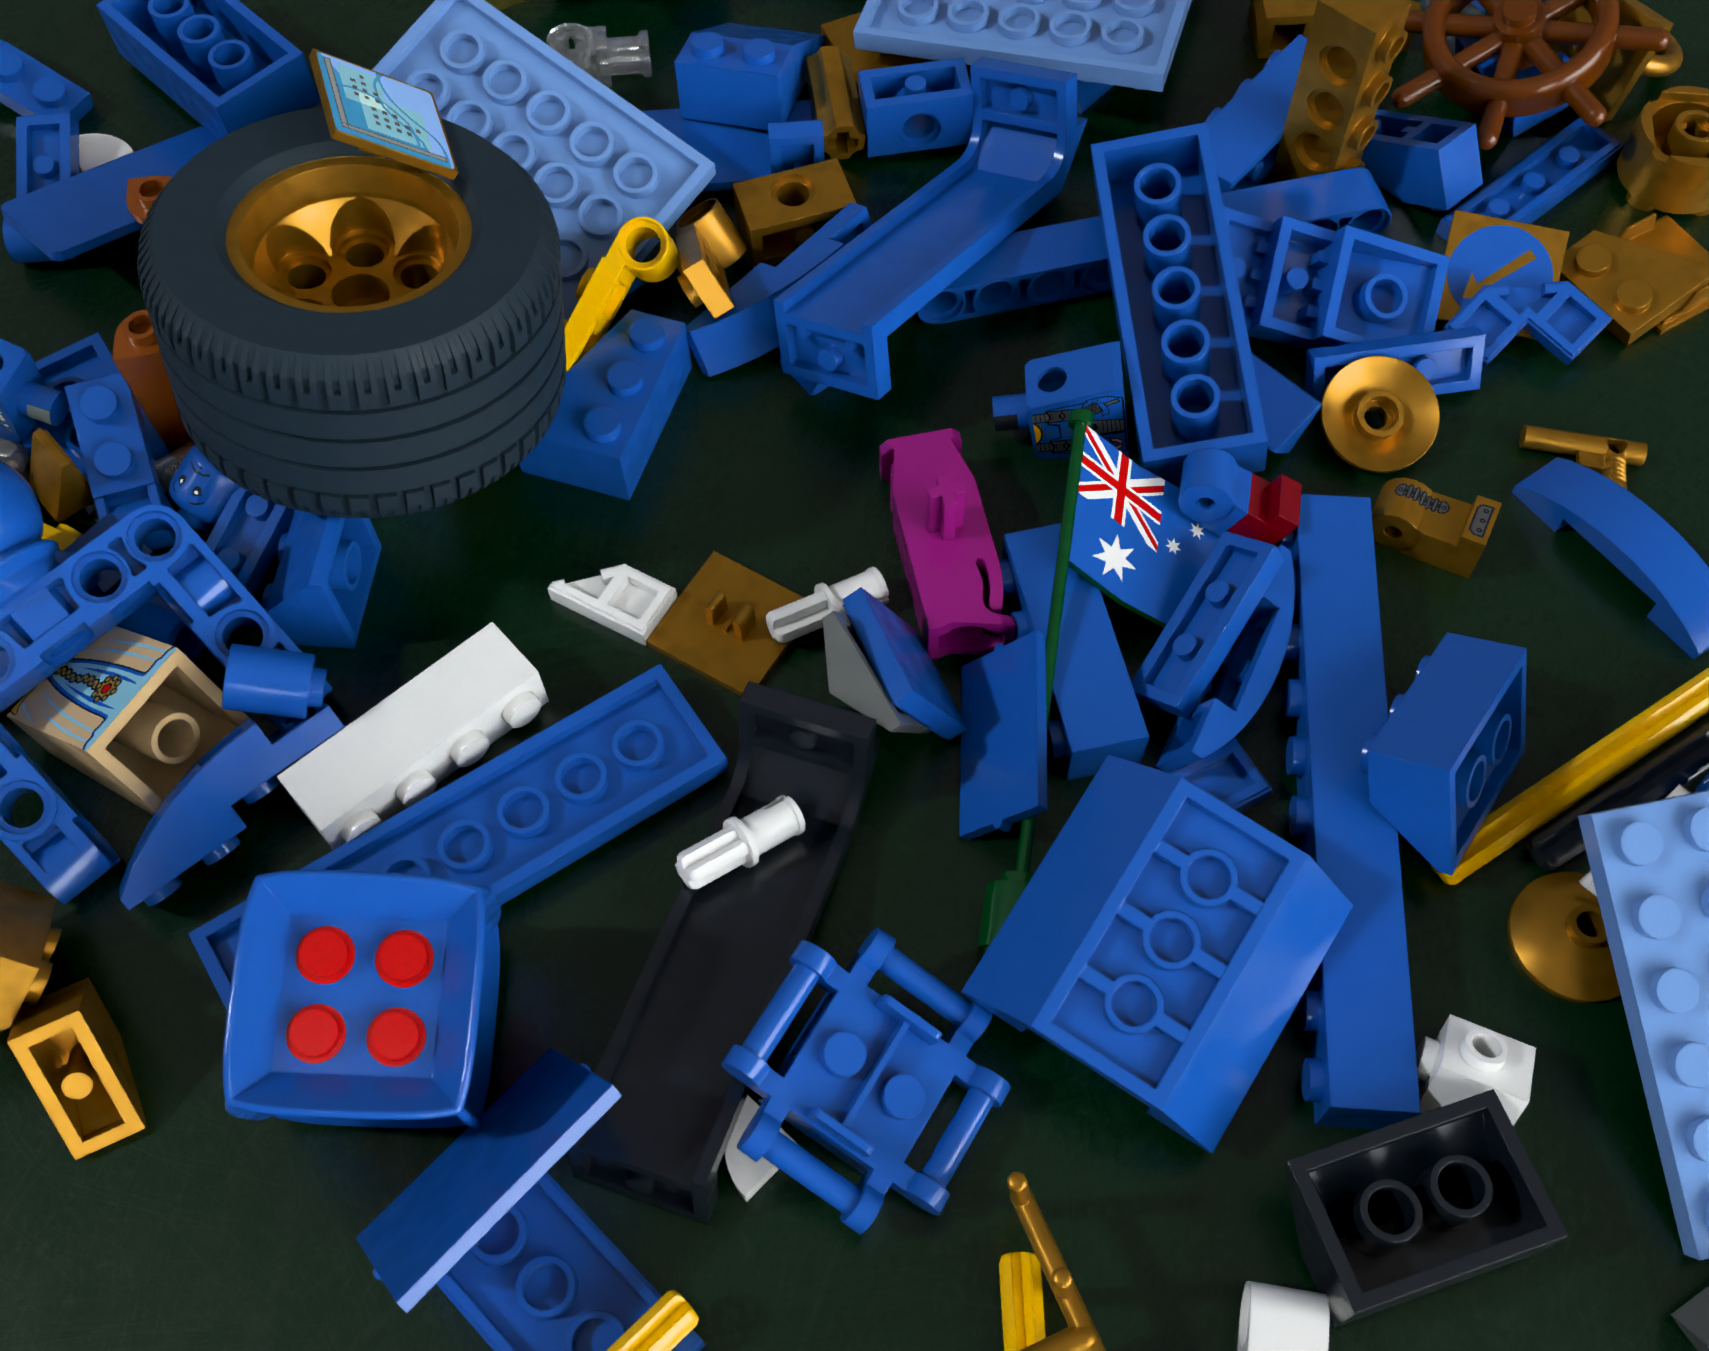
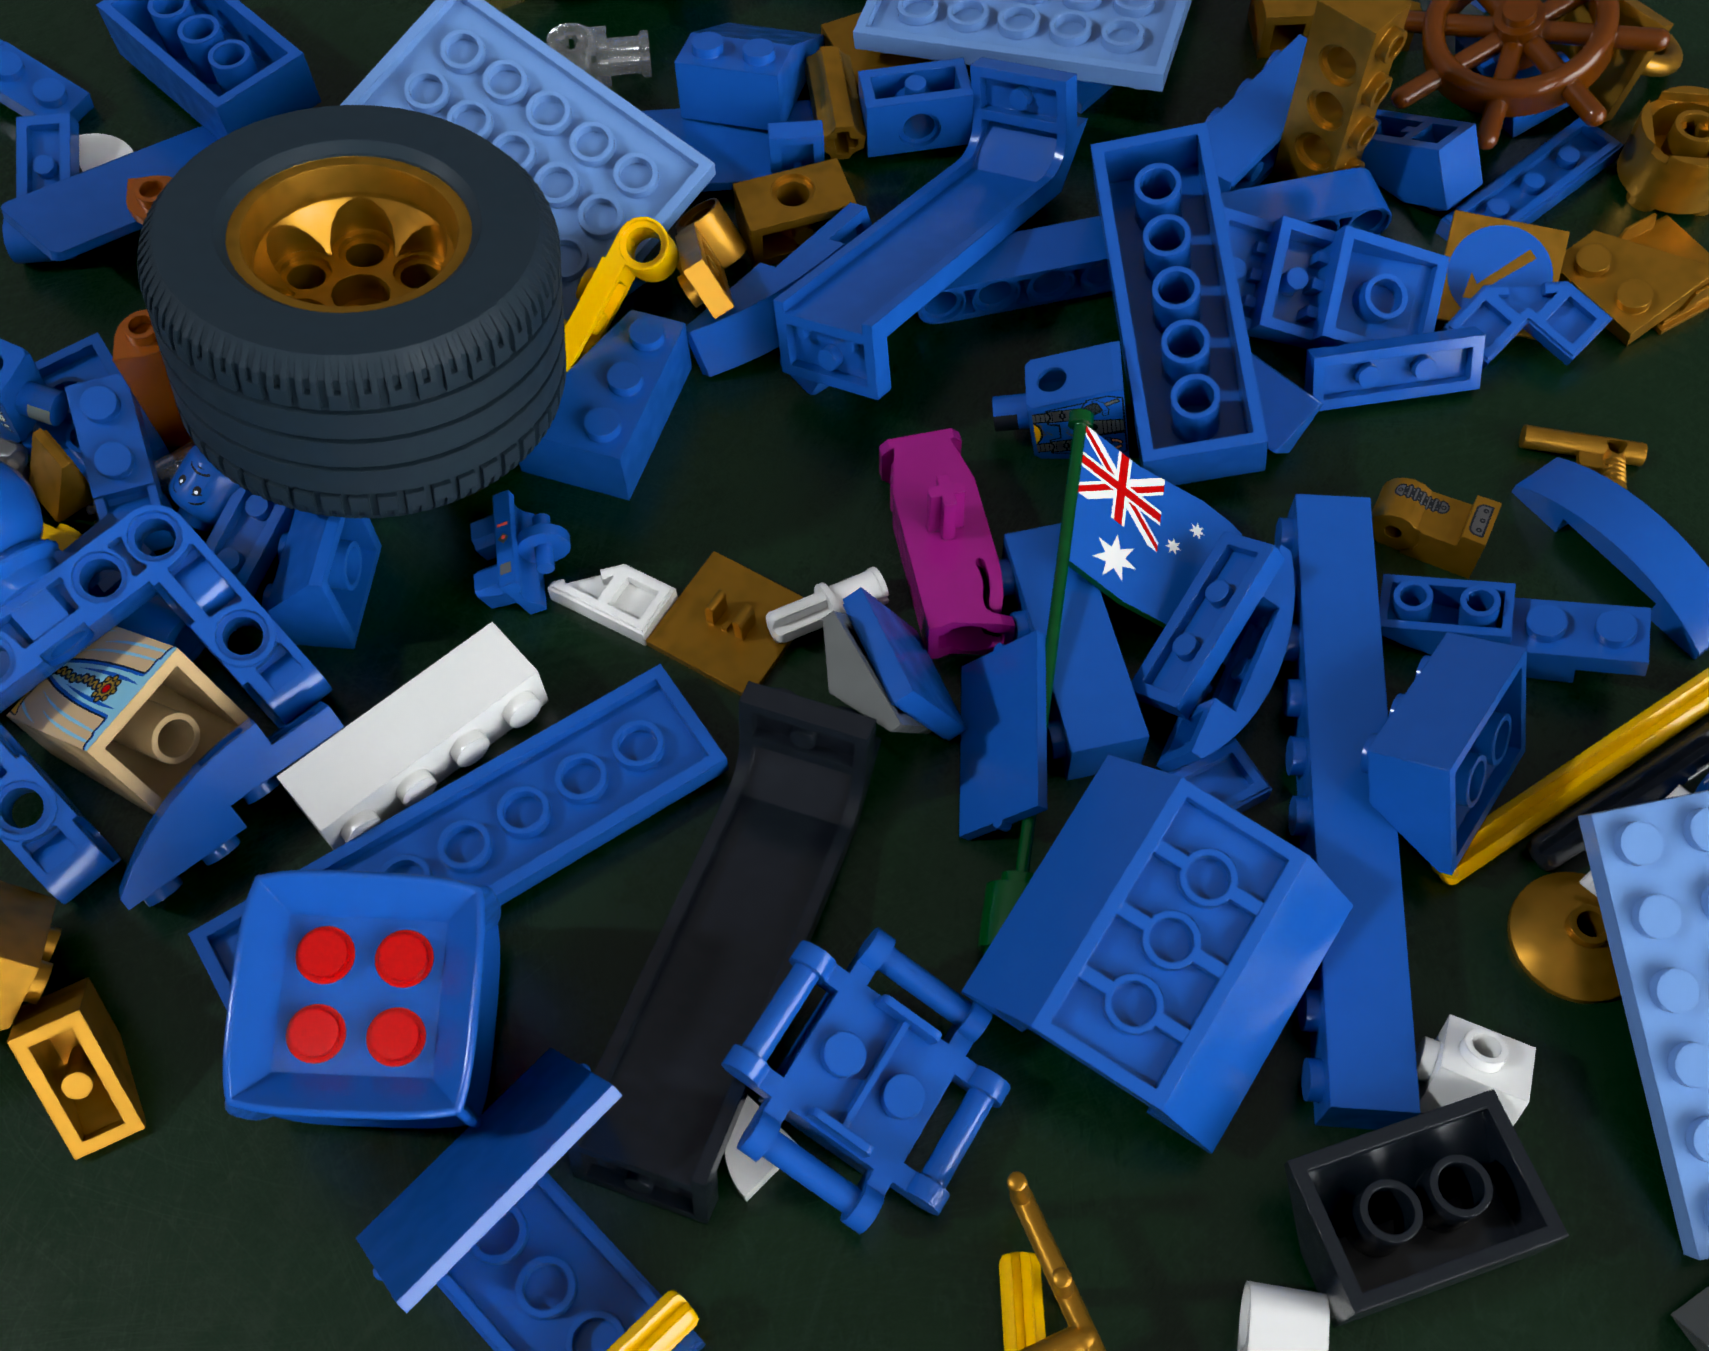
blue brick [222,643,327,720] -> none
piece [309,48,458,180] -> none
white axle [675,795,805,889] -> none
leg [1178,448,1302,545] -> none
pearl gold dish [1320,356,1440,473] -> none
none -> blue hips [470,490,571,615]
none -> blue slope [1379,574,1651,683]

